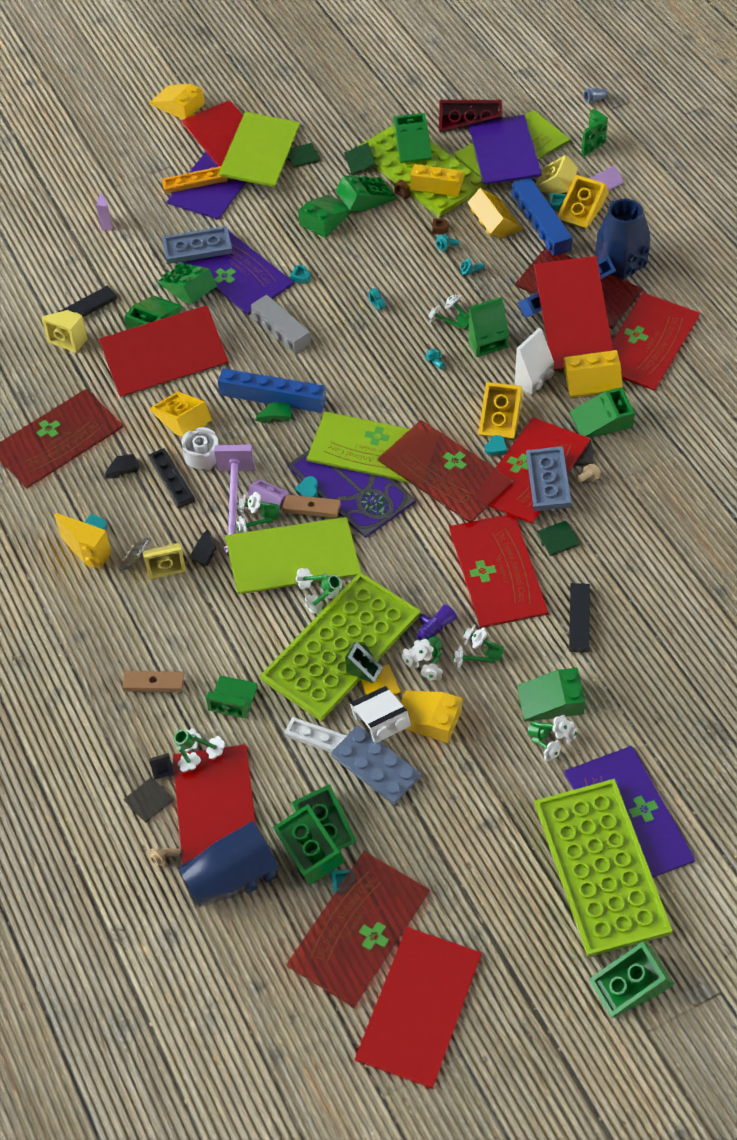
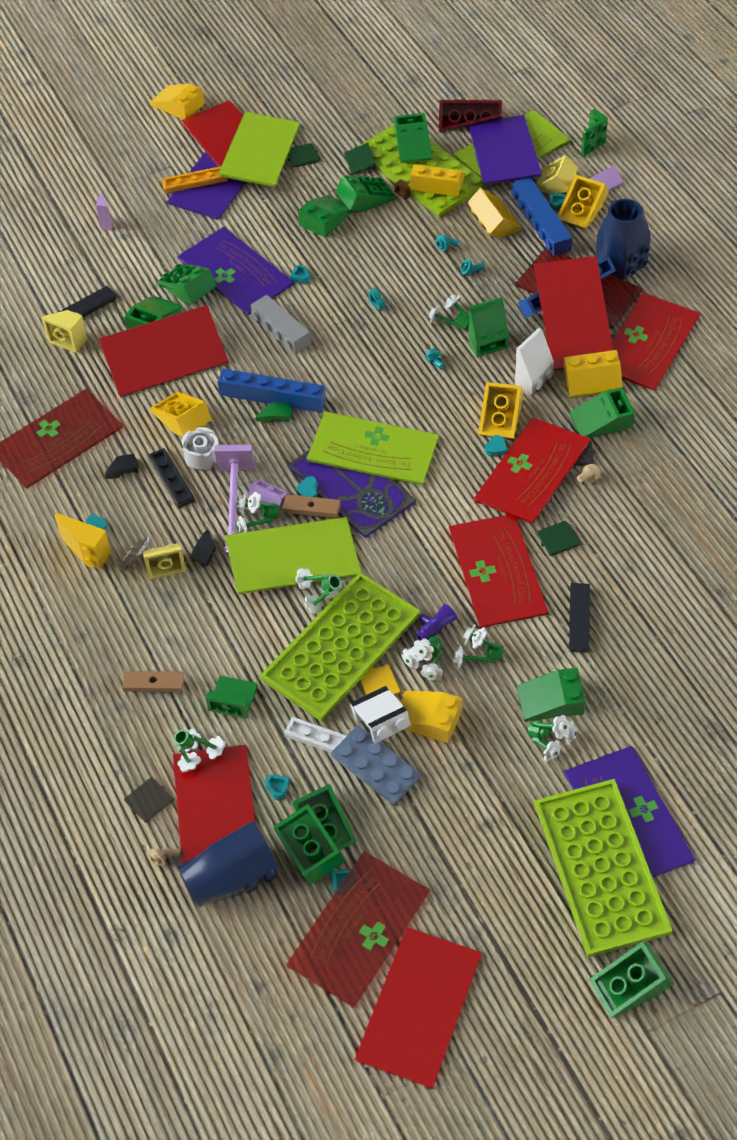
black tile [149,753,174,780] -> none
sand blue plate [162,226,233,264] -> none
dark green slope [345,642,383,683] -> none
clear red piece [378,420,513,523] -> none
reddish brown tile [432,218,449,234] -> none
sand blue plate [526,446,572,511] -> none
sand blue cone [583,88,608,104] -> none
none -> teal tile [265,775,291,800]

